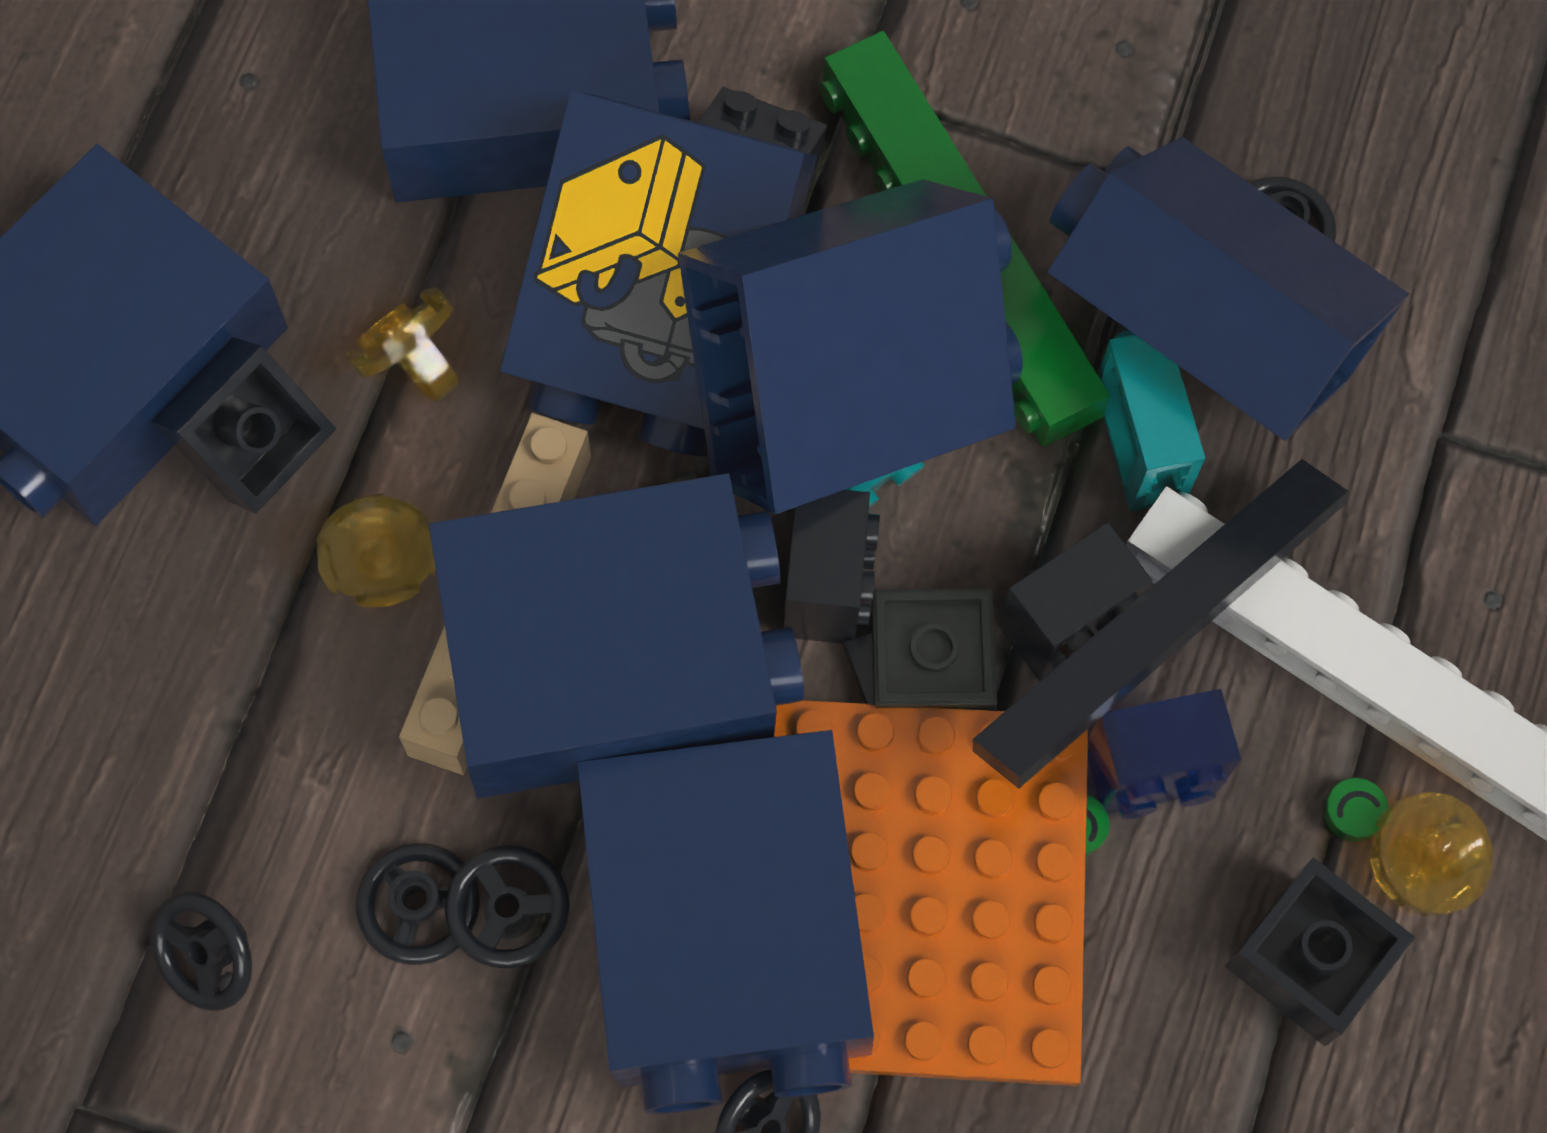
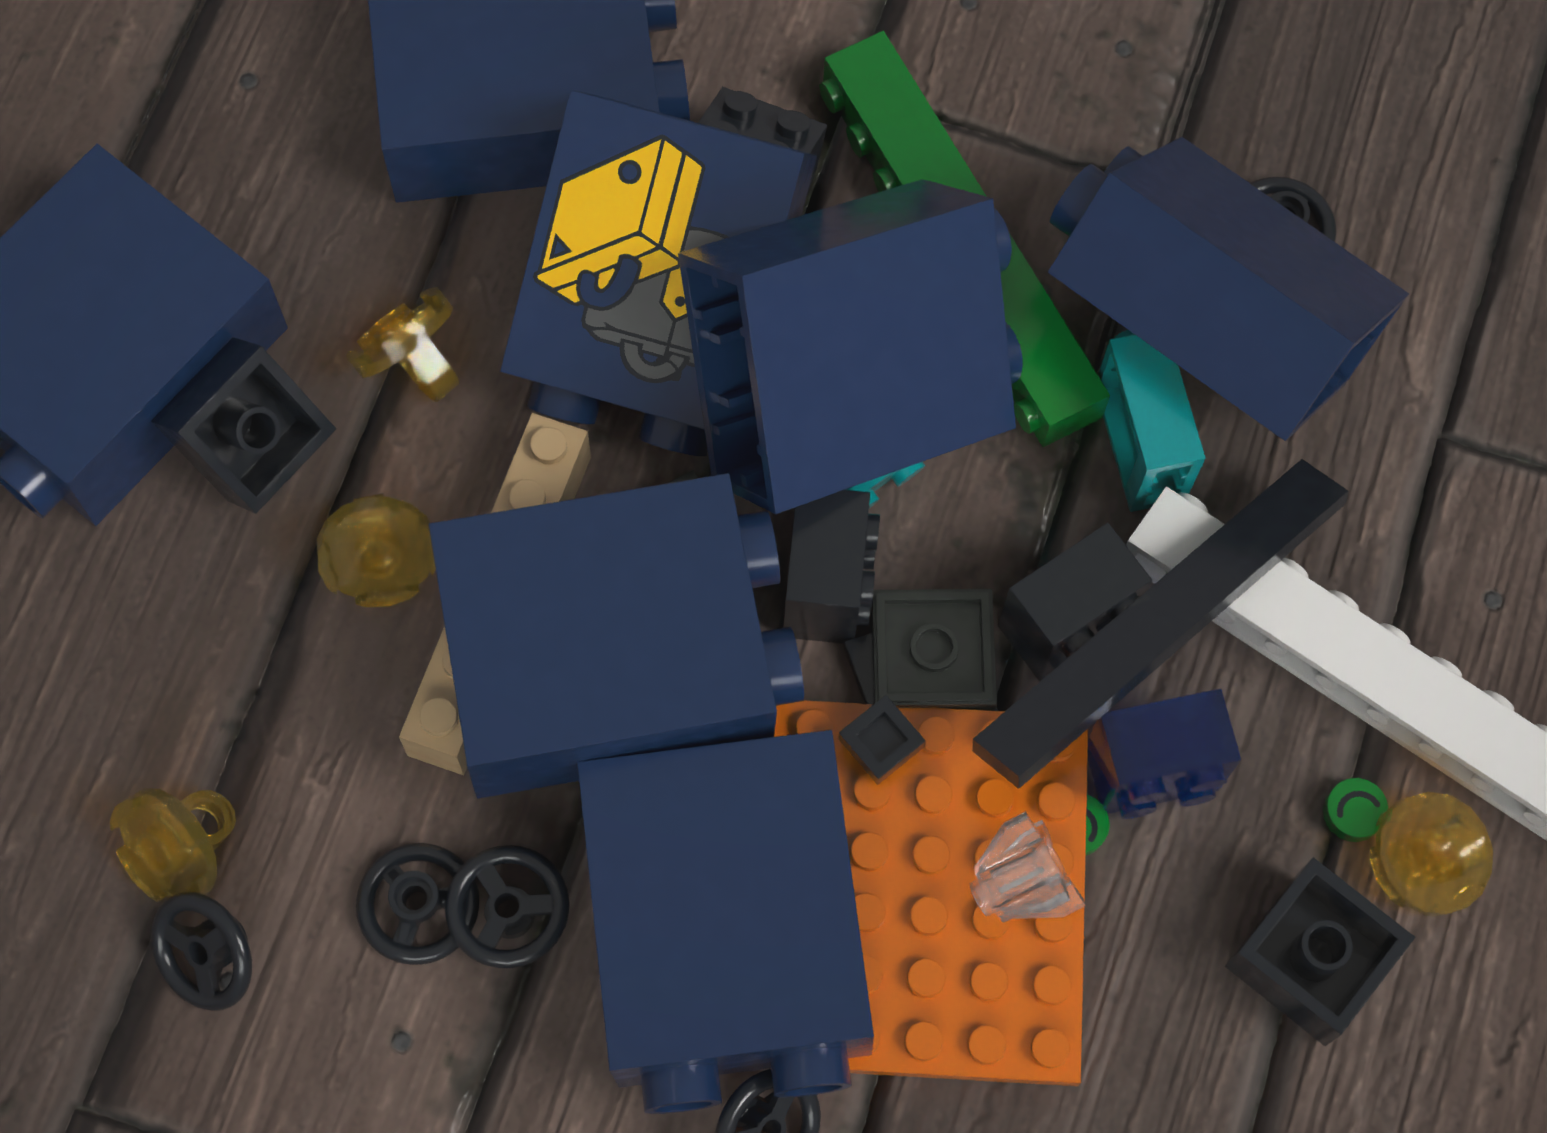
none -> clear yellow tile [110,788,236,902]
none -> black plate [838,695,926,785]
none -> clear brick [969,811,1086,922]

